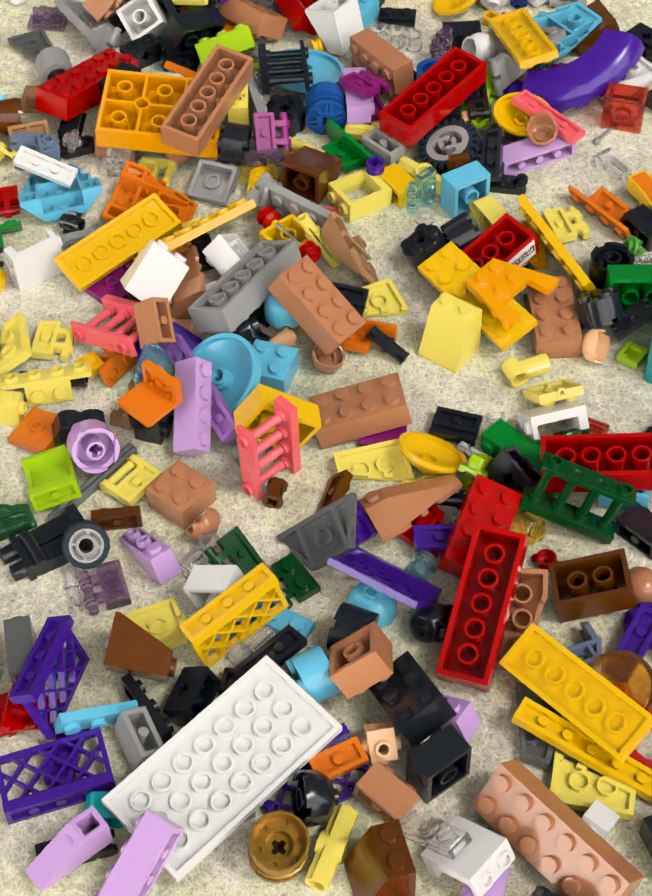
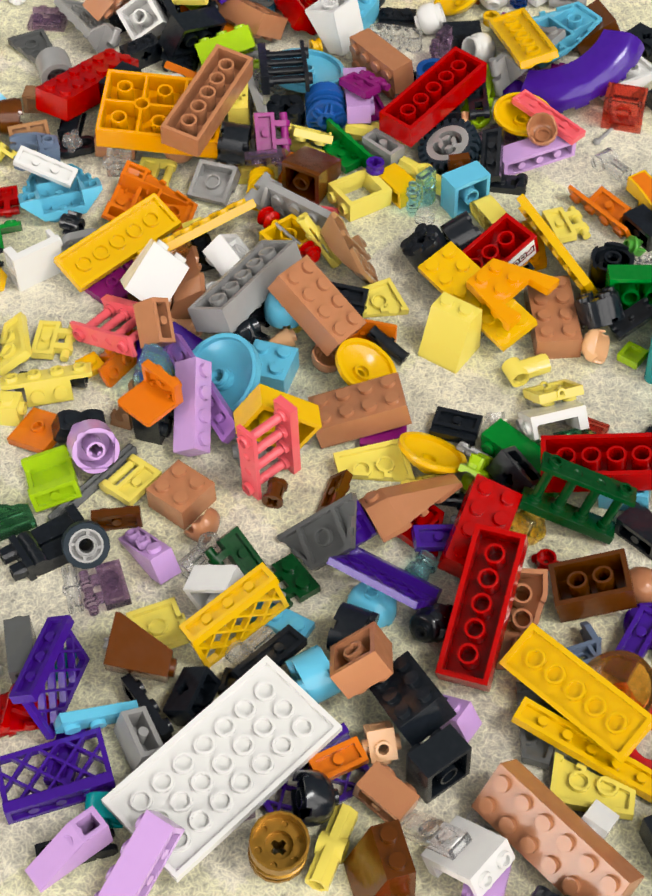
none -> light yellow plate [288,123,333,146]
none -> yellow dish [335,338,396,386]
none -> white piece [414,2,447,35]

